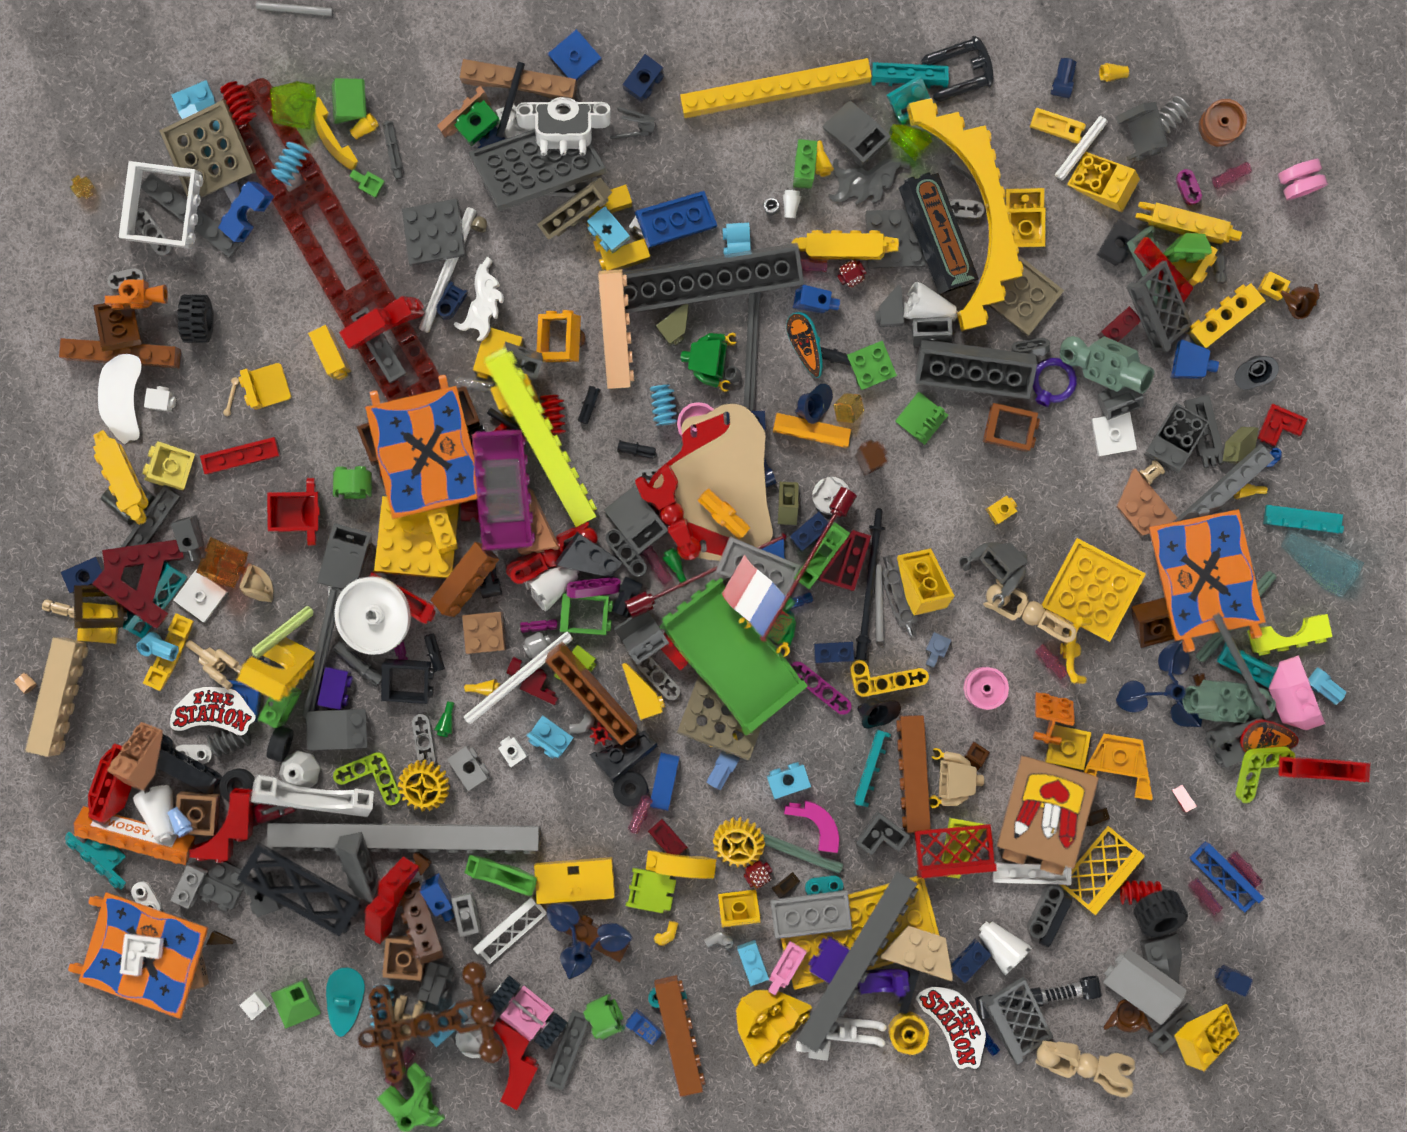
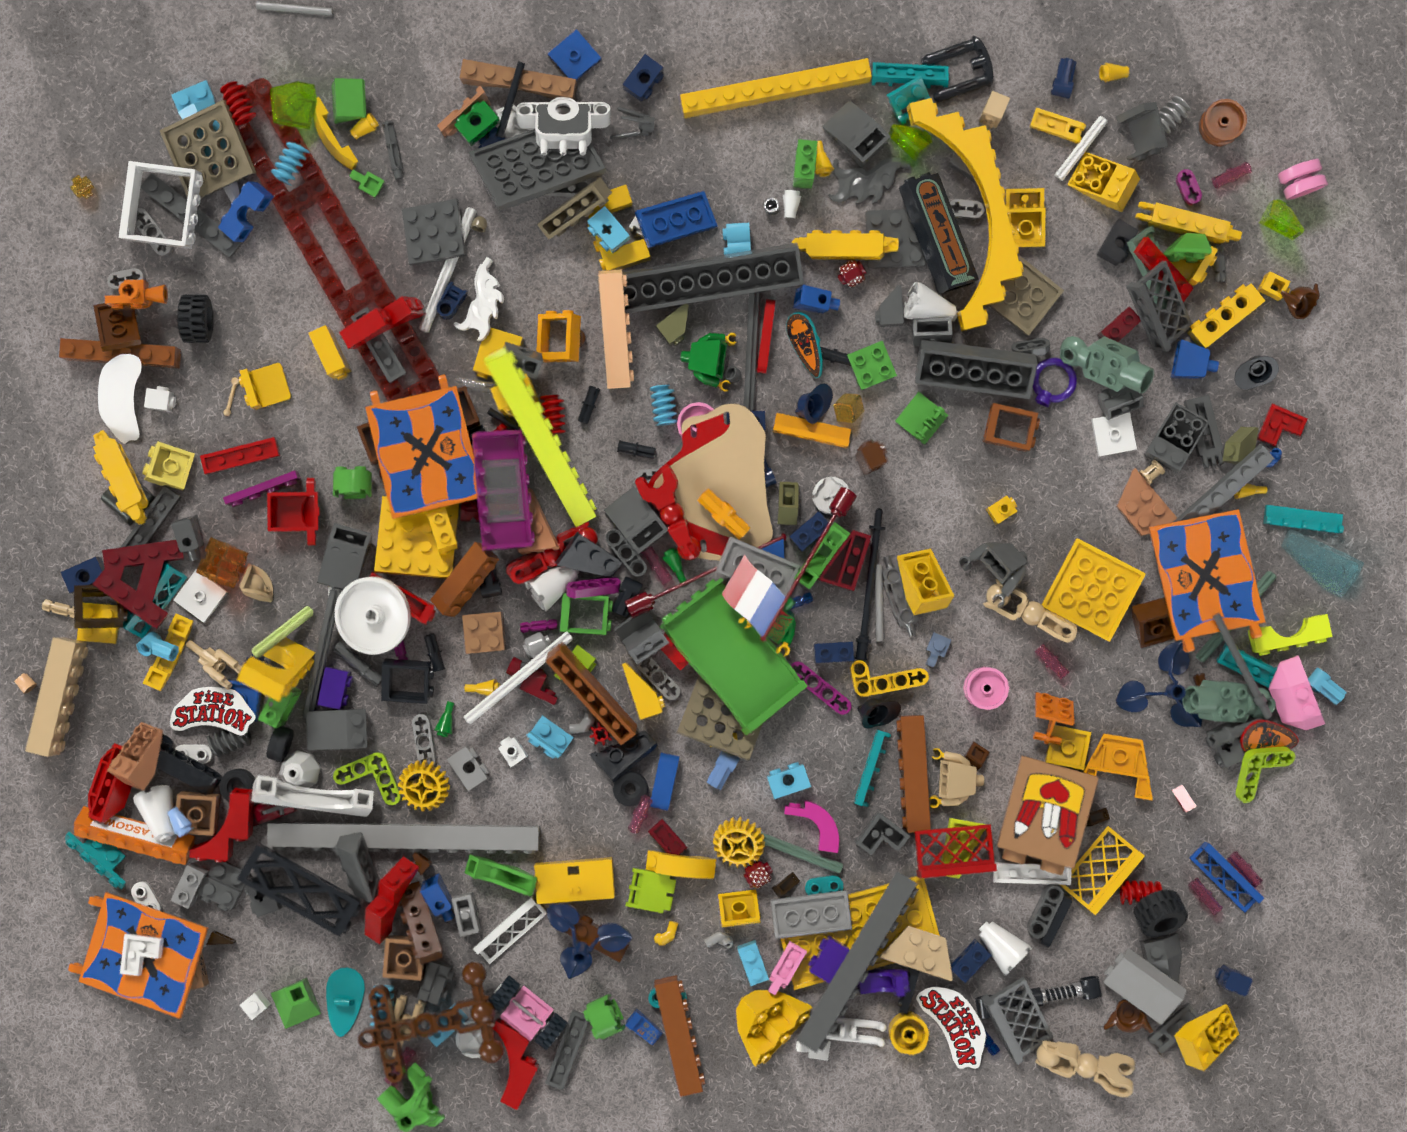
clear pink pin [800,257,828,273] -> none
yellow piece [1060,617,1092,684] -> none
red arch [1278,757,1371,783] -> none
none -> magenta plate [223,470,301,507]
none -> red beam [757,299,776,374]
none -> tan brick [979,91,1010,129]
none -> clear neon green slope [1259,199,1305,240]

